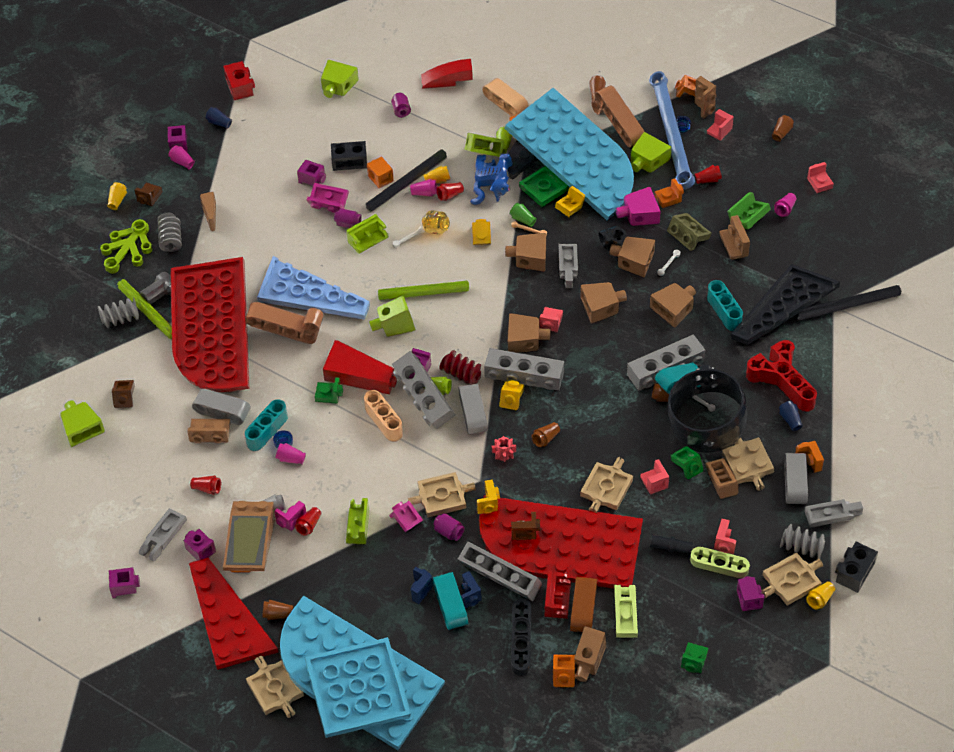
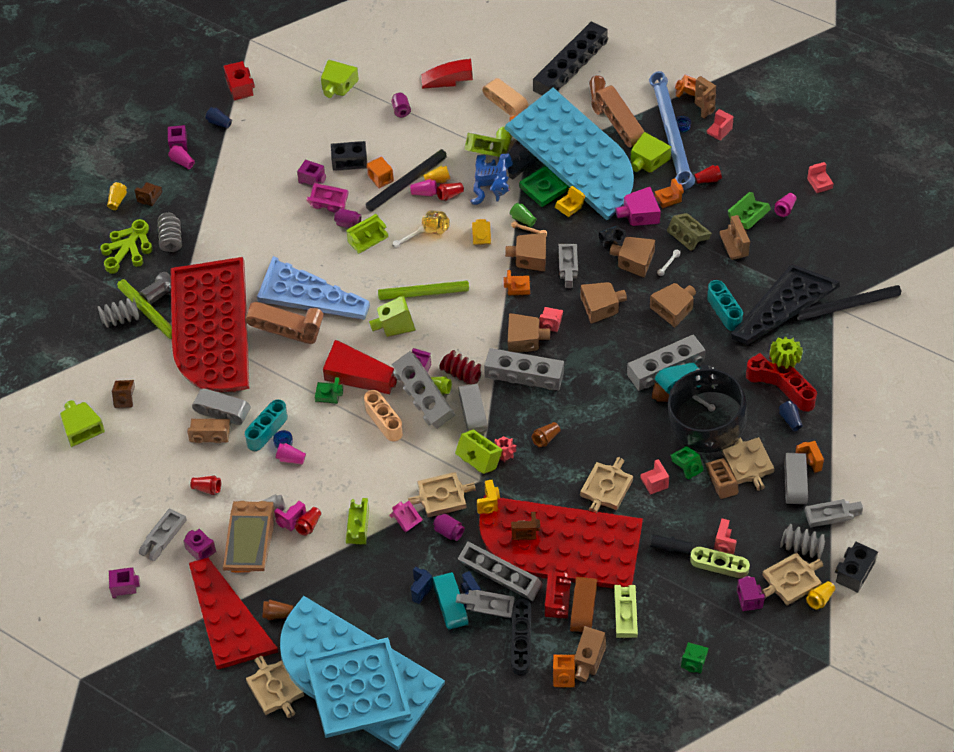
medium nougat slope [200,192,216,231] -> none
yellow bracket [499,380,524,410] -> none
dark orange cone [772,115,794,142] -> none
none -> lime brick [455,429,503,474]
none -> light grey hinge [456,590,514,618]
none -> orange bracket [503,270,530,295]
none -> black brick [533,21,608,96]
none -> lime gear [769,336,803,369]

